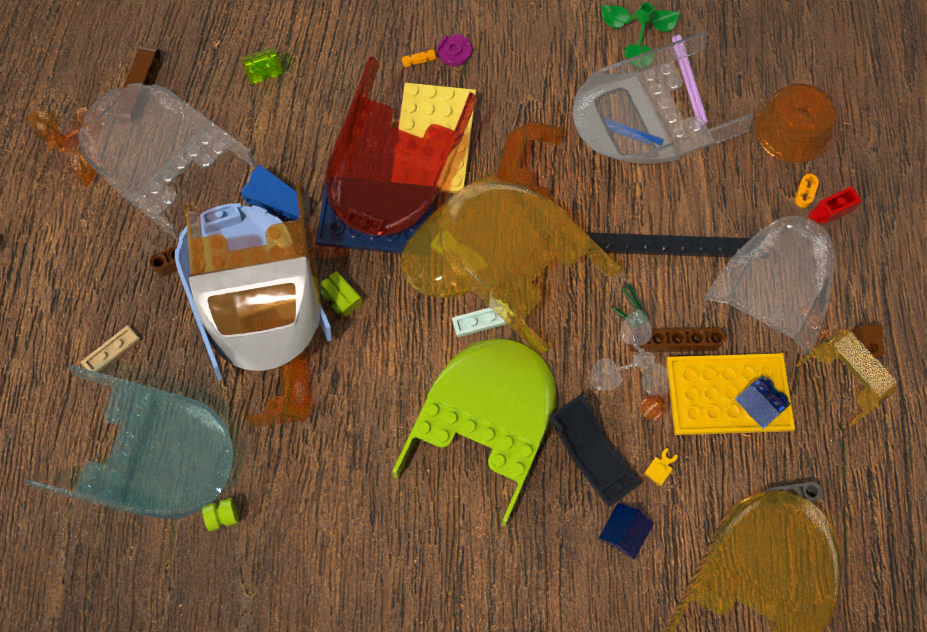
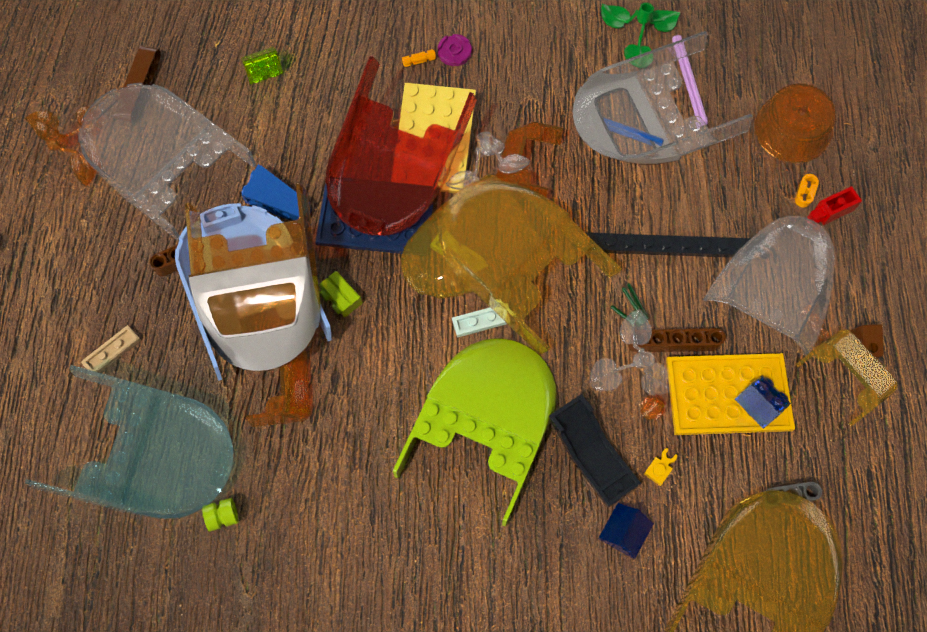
none -> clear plant [446,132,530,190]

